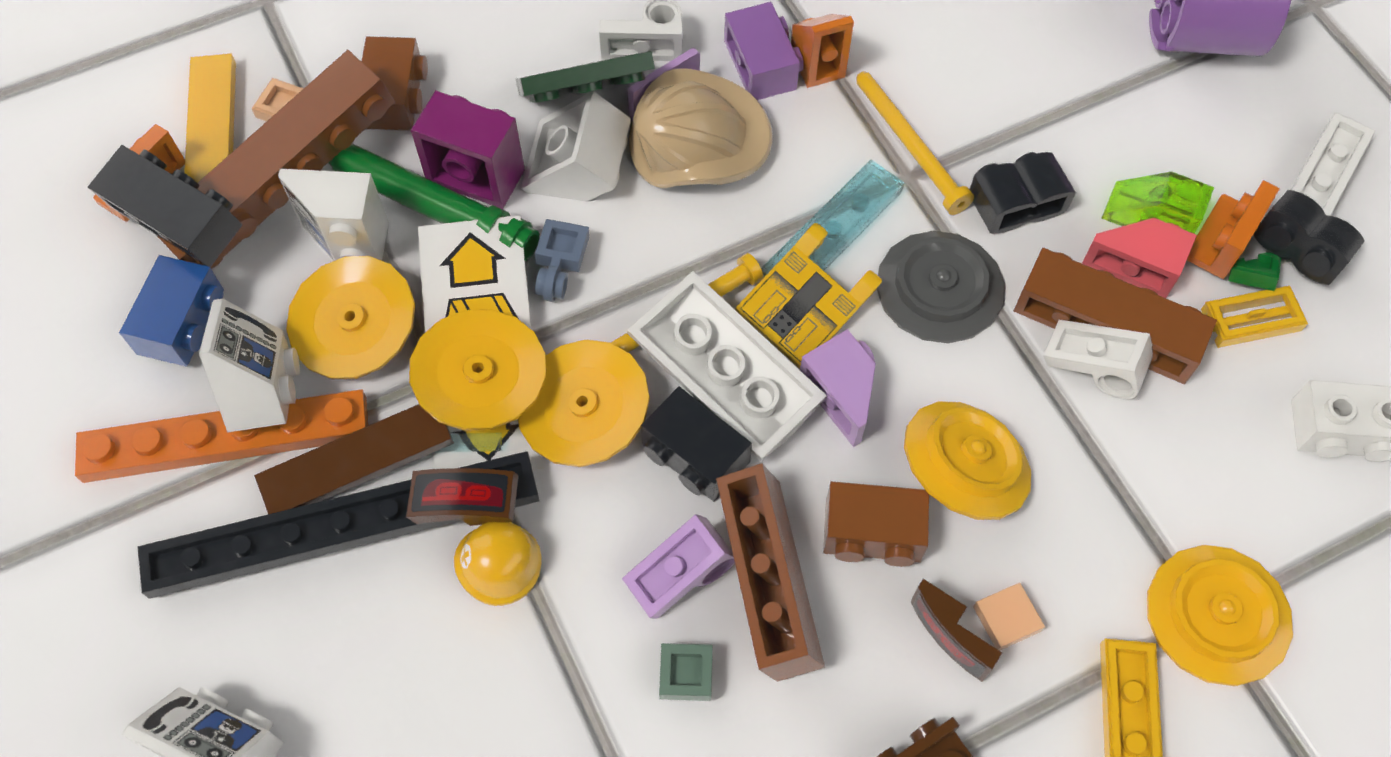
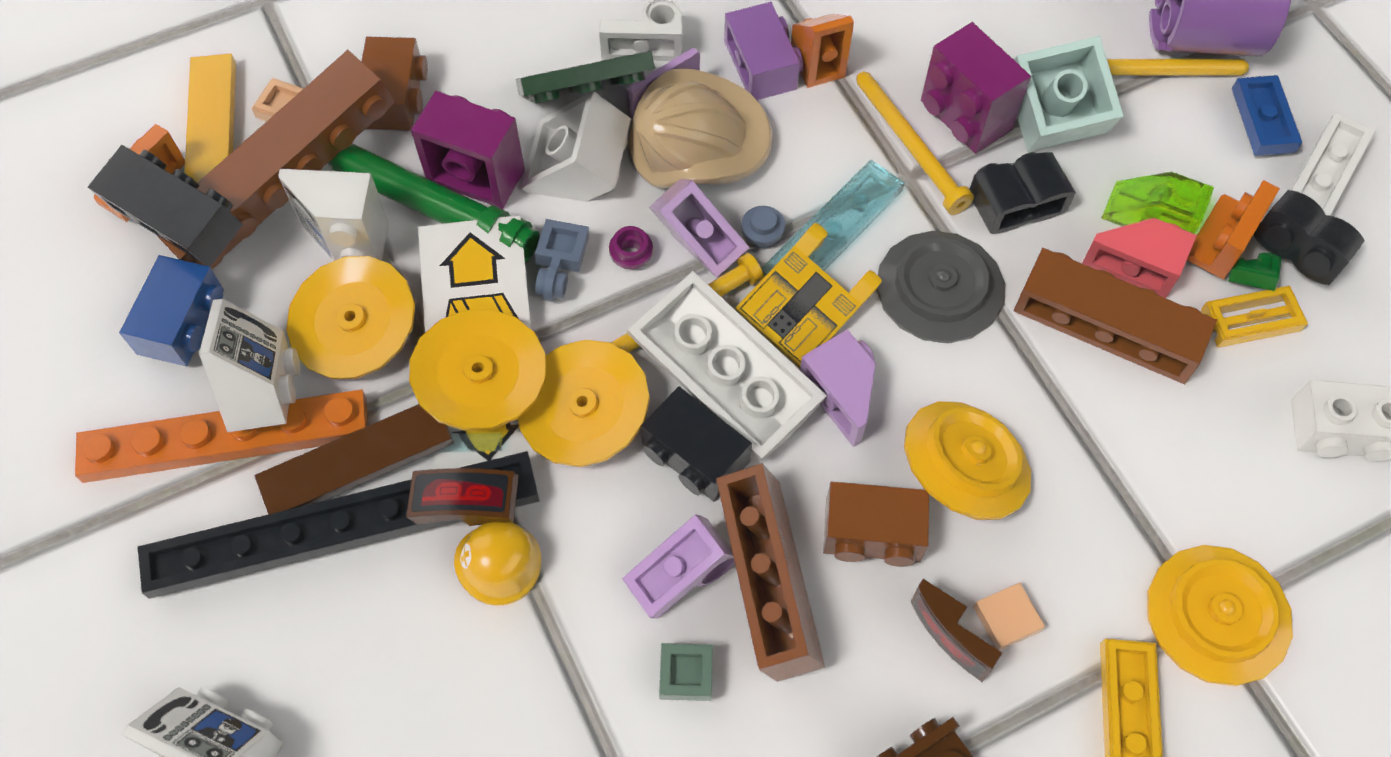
white plate [1043,320,1153,399] -> none
none -> magenta plate [609,226,653,269]
none -> lavender slope [649,178,749,278]
none -> sand blue plate [741,206,785,248]
none -> magenta brick [920,22,1031,154]
none -> light aqua brick [1014,36,1124,152]
none -> yellow bar [1107,59,1249,76]
none -> blue plate [1232,75,1302,156]

